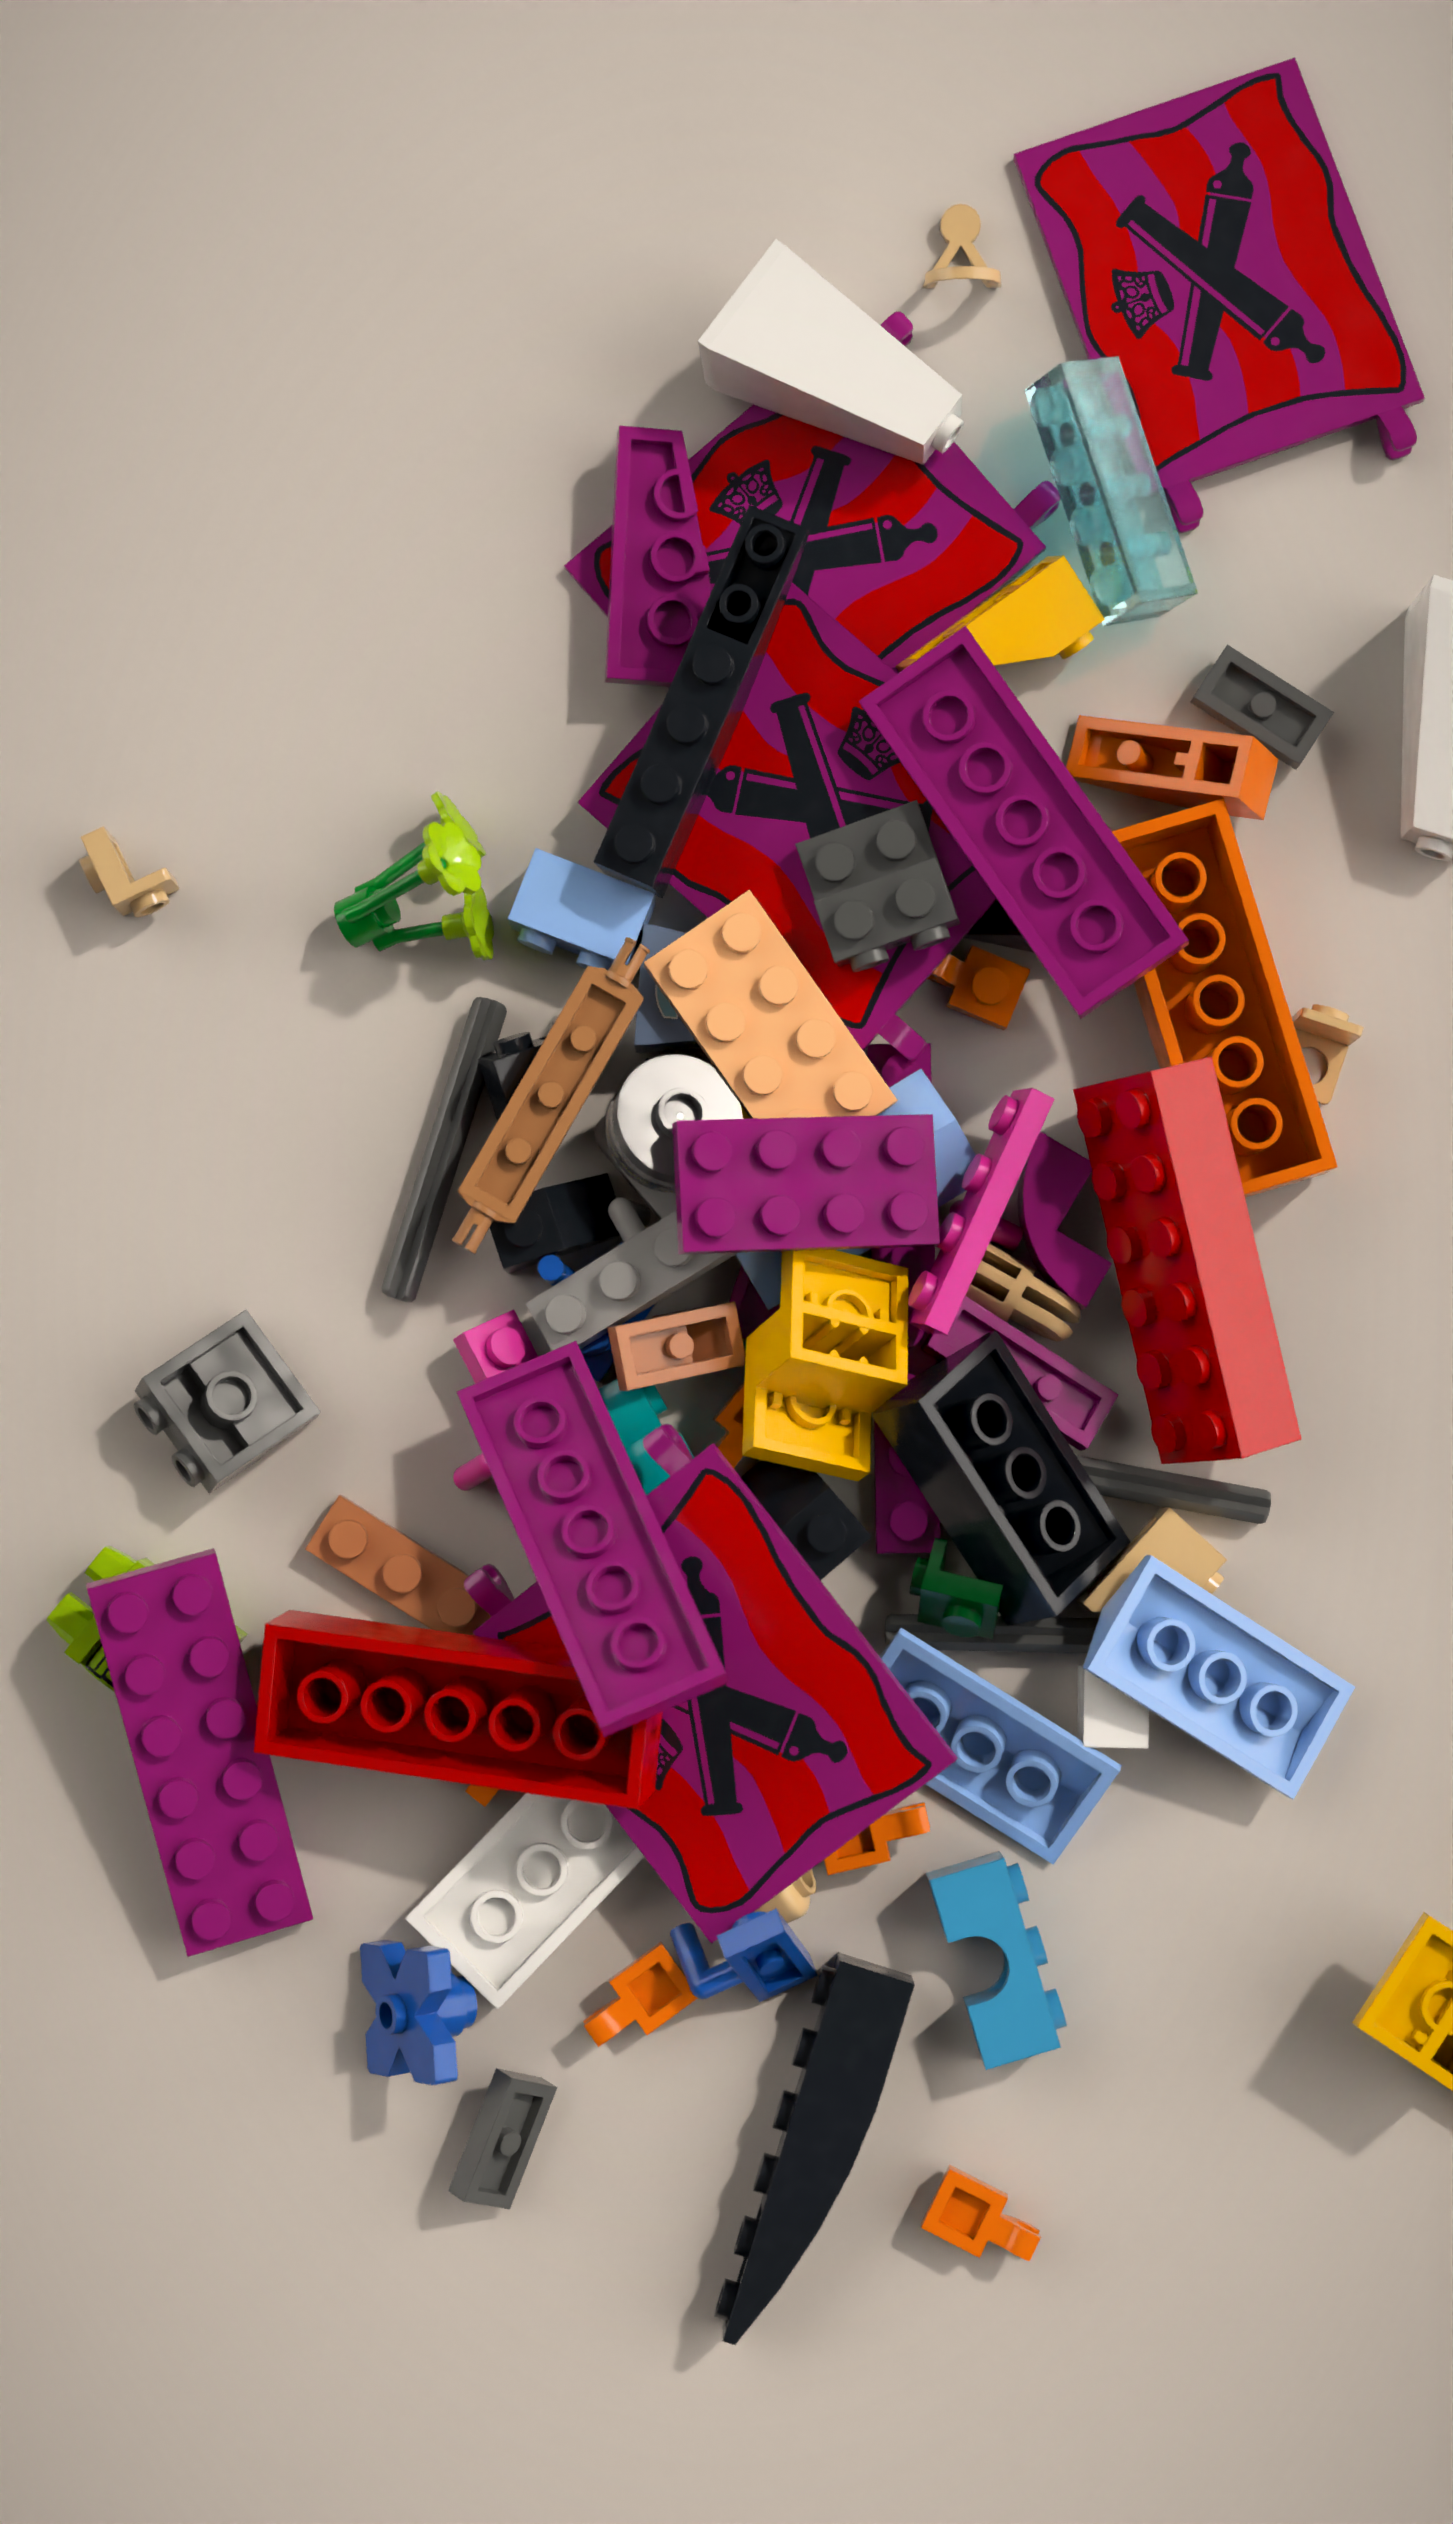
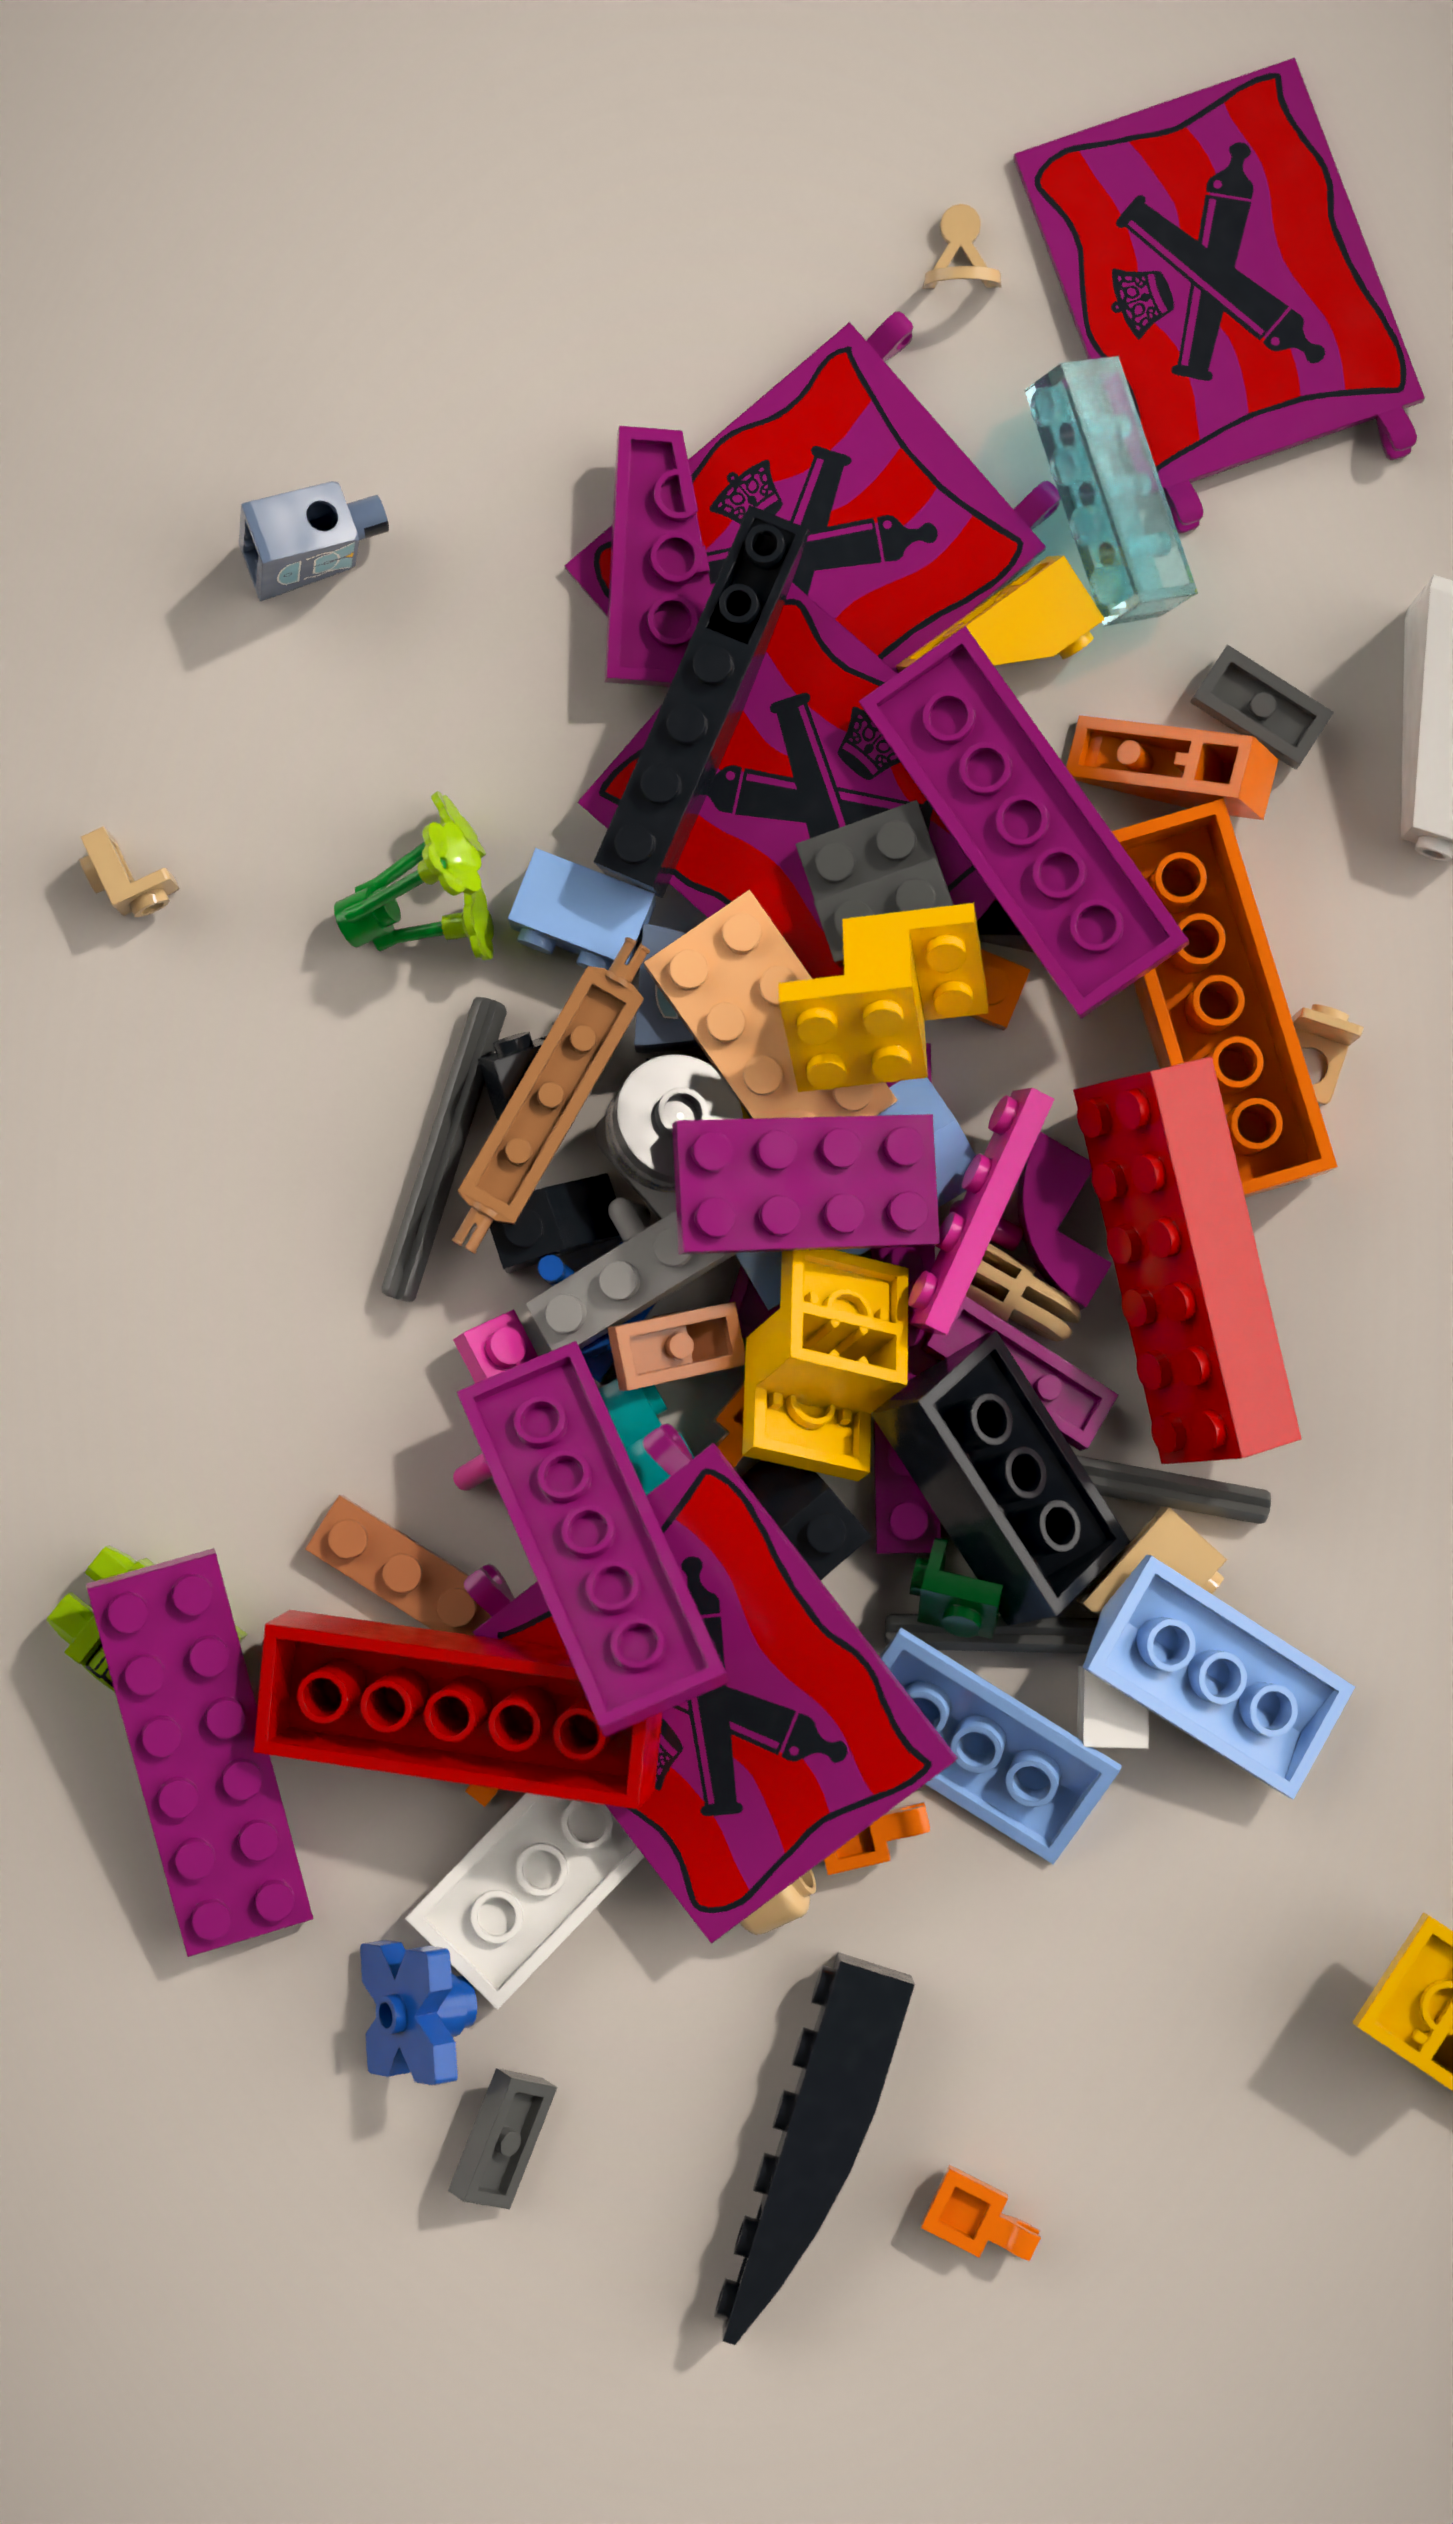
plate [134,1310,321,1494] -> none
orange plate [583,1942,697,2047] -> none
blue plate [670,1909,818,2002] -> none
white slope [698,239,964,465] -> none
dark azure arch [926,1851,1067,2070] -> none
none -> sand blue torso [239,481,389,601]
none -> yellow bracket [778,903,989,1092]

